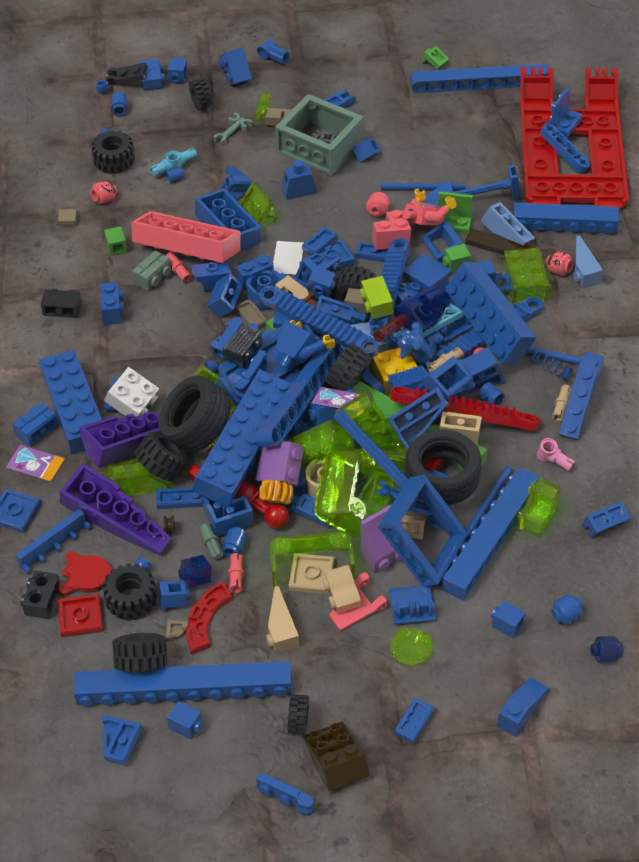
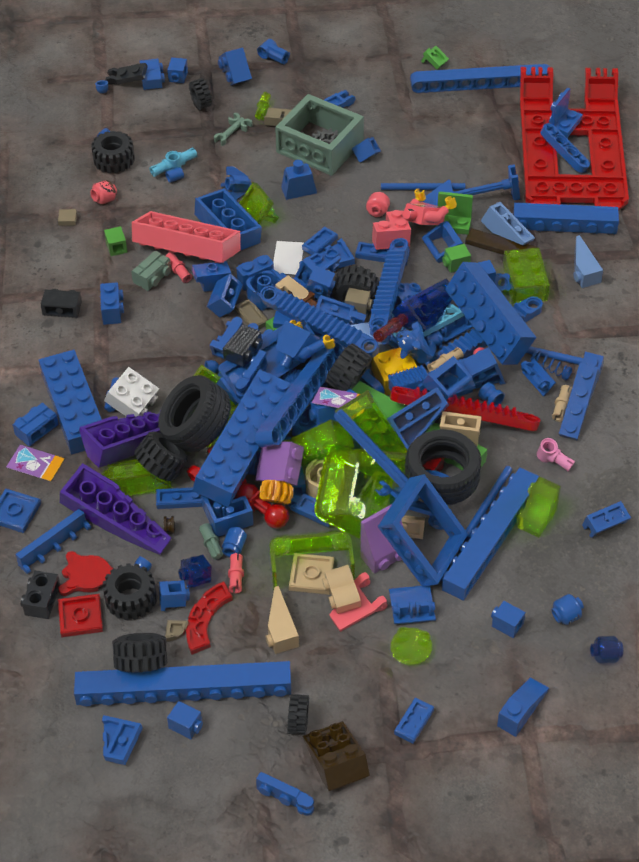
blue brick [111,92,127,116] -> none
lime brick [359,276,394,319] -> none
blue tile [402,254,452,292] -> none
coral head [546,251,574,276] -> none
none -> blue hinge [521,358,556,396]

